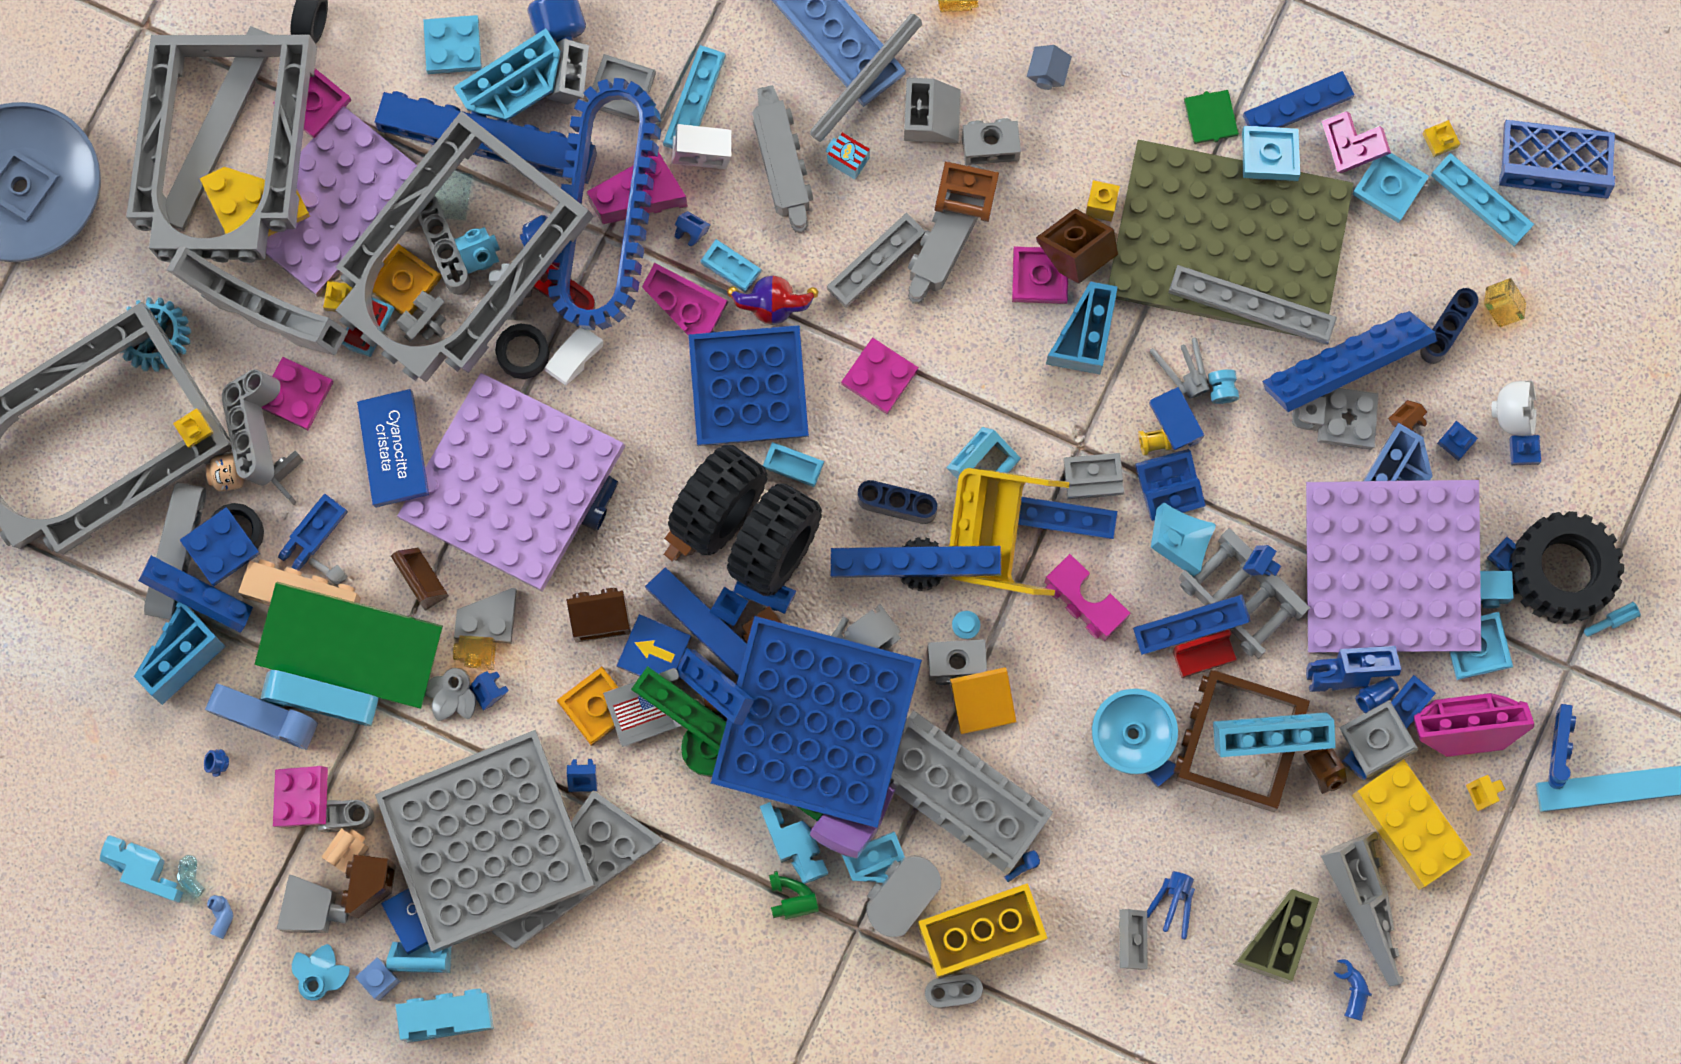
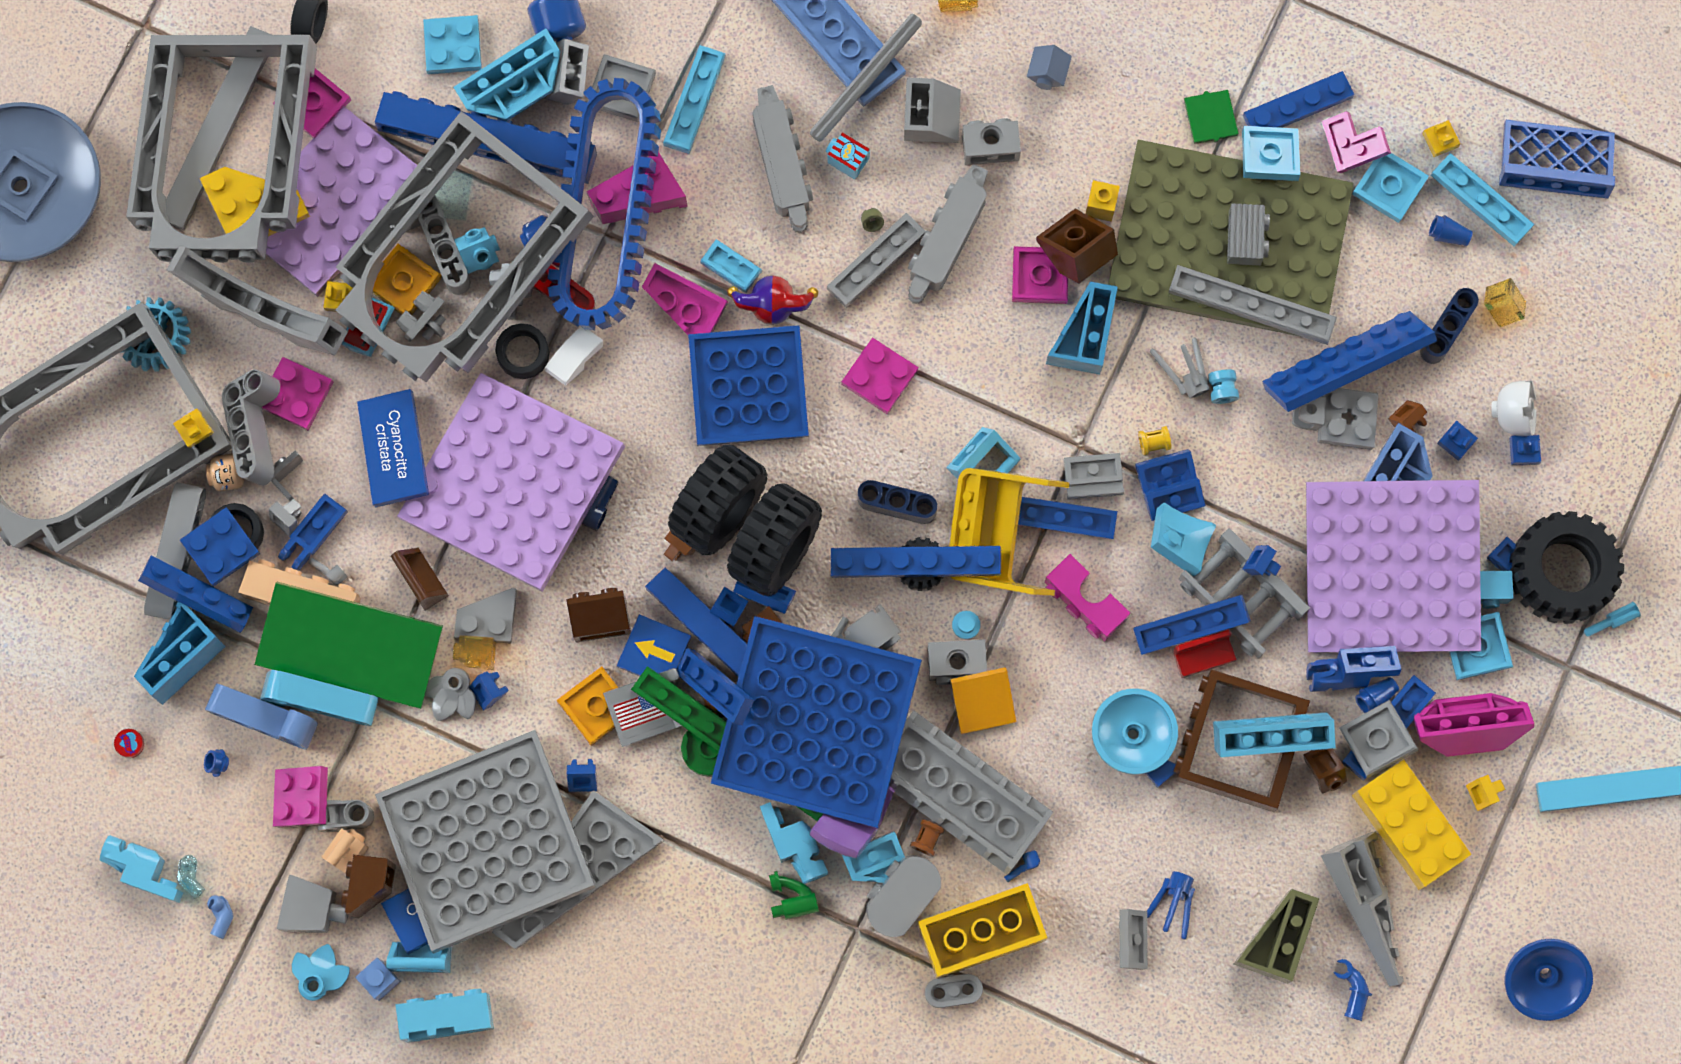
white hinge [672,124,731,169] -> none
blue tile [675,211,711,246] -> none
medium azure tile [763,442,824,487] -> none
dark orange plate [934,161,999,222] -> none
blue panel [1149,387,1205,450] -> none
blue plate [1548,704,1576,789] -> none
none -> red tile [114,729,145,758]
none -> light grey tile [269,499,302,536]
none -> olive hinge [861,208,884,232]
none -> dark orange bush [910,819,945,857]
none -> light grey brick [1227,203,1270,266]
none -> blue cone [1429,215,1473,246]
none -> blue dish [1504,939,1593,1021]

